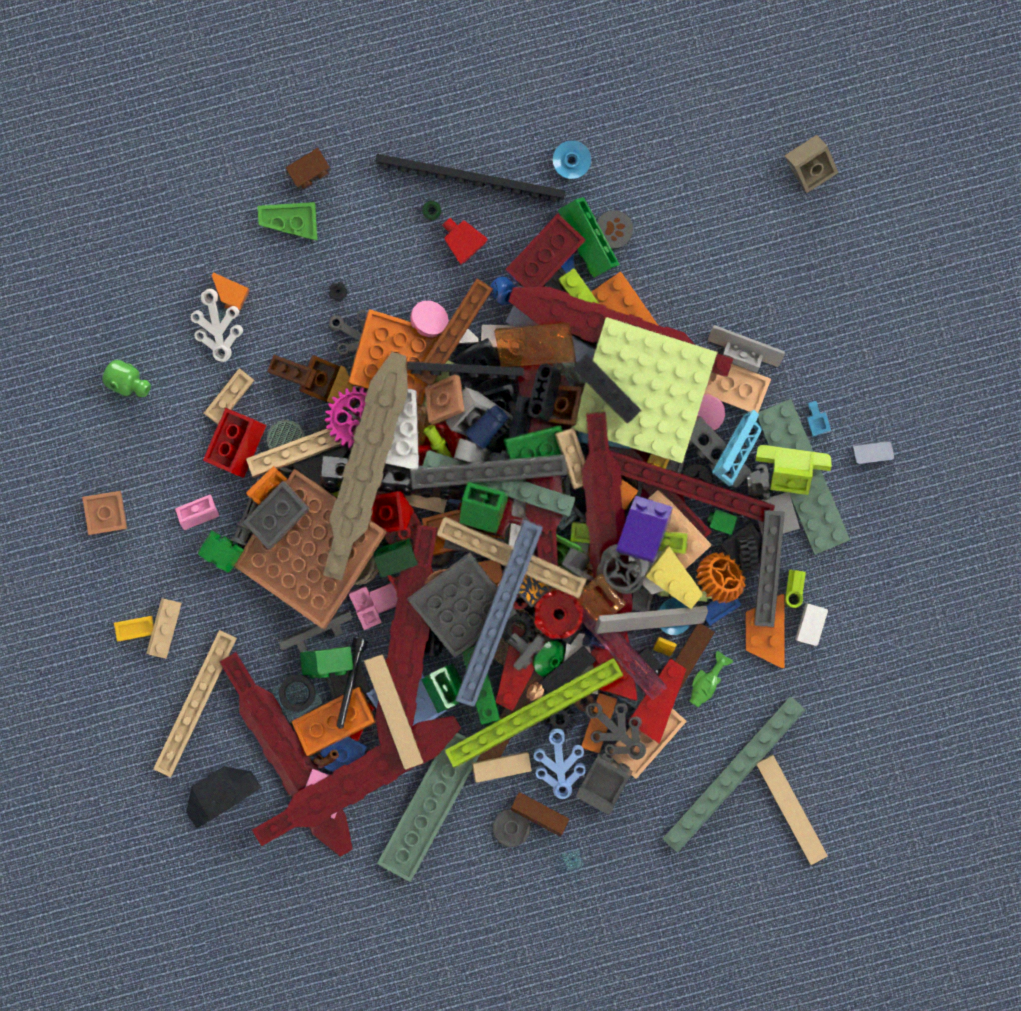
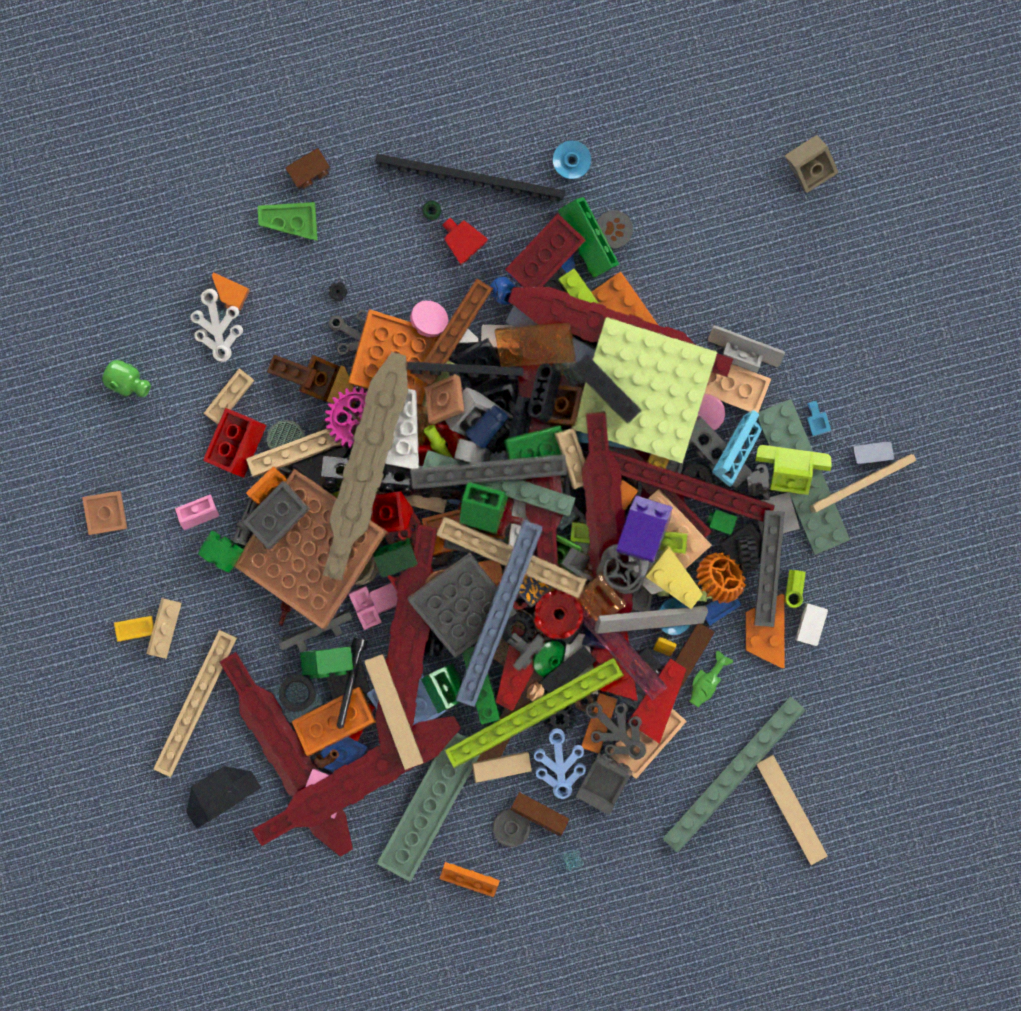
none -> clear red hand [278,601,292,626]
none -> orange plate [439,862,500,897]
none -> tan tile [809,454,917,513]

